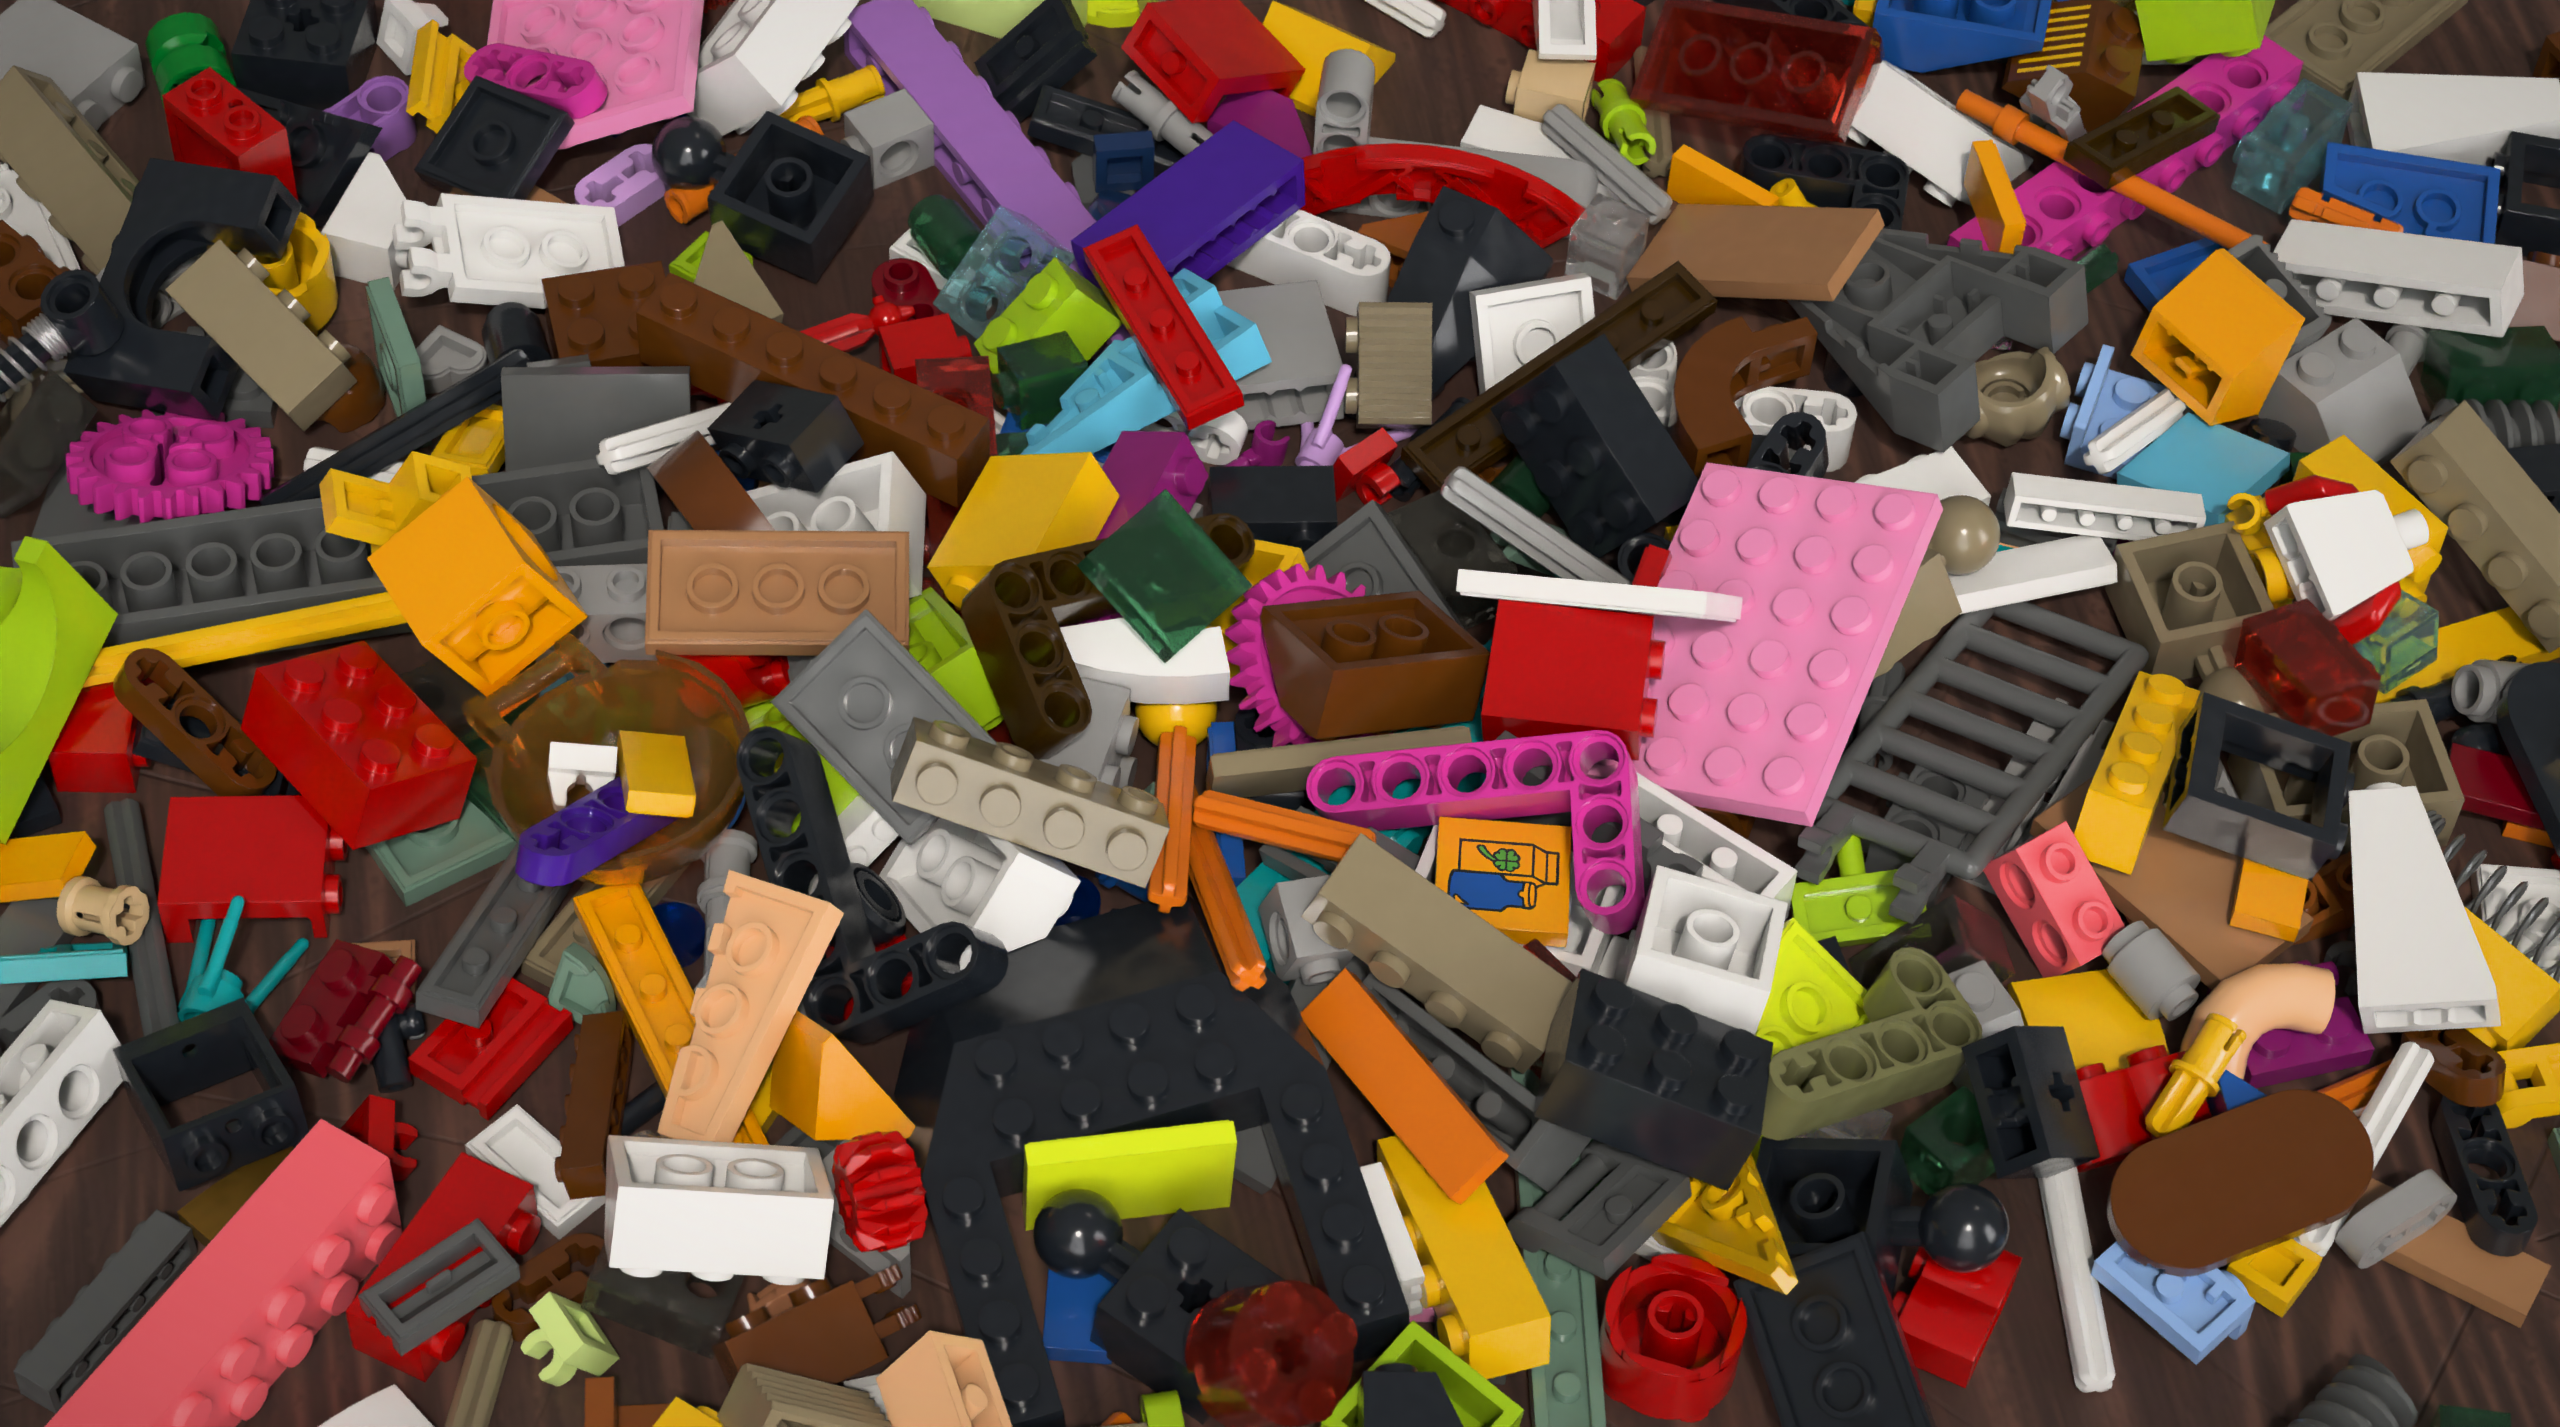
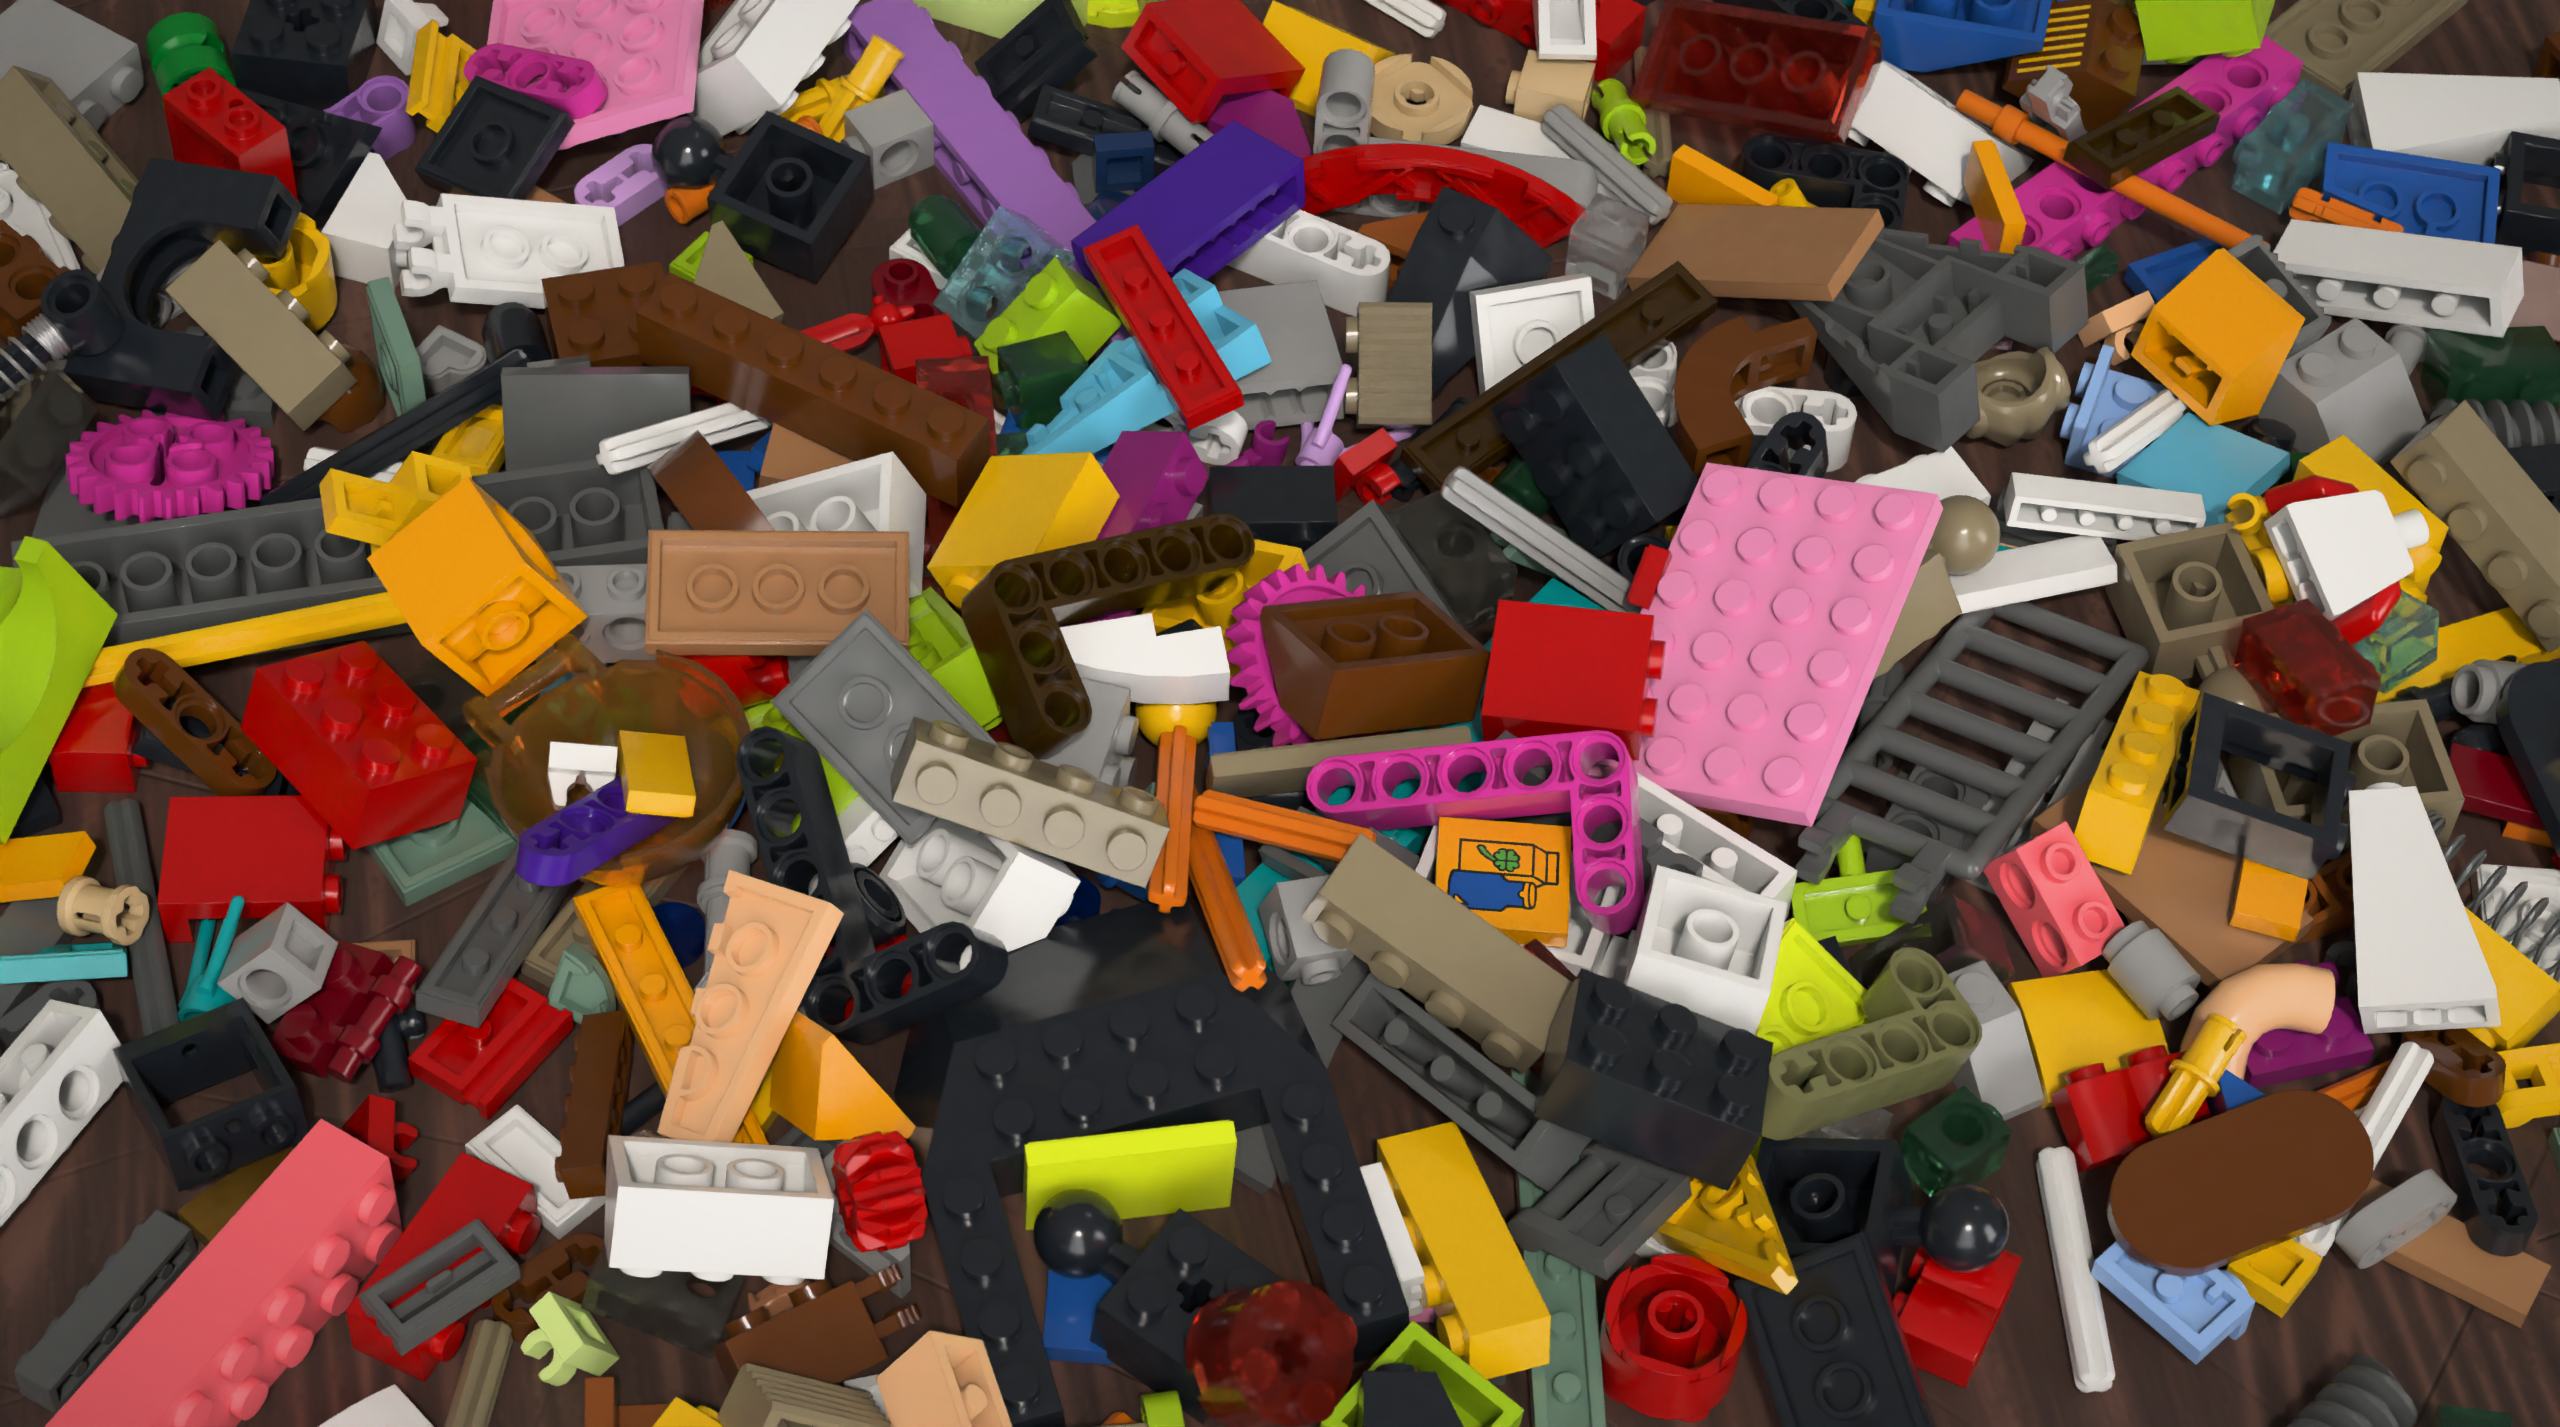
black brick [707,380,864,493] -> none
clear green tile [1077,489,1253,663] -> none
orange tile [1300,968,1510,1205] -> none
white tile [1456,569,1743,622] -> none
black brick [1962,1026,2100,1179] -> none
none -> light grey brick [217,902,338,1024]
none -> yellow axle [818,34,905,143]
none -> tan plate [1370,54,1473,145]
none -> light nougat tile [2077,290,2155,366]

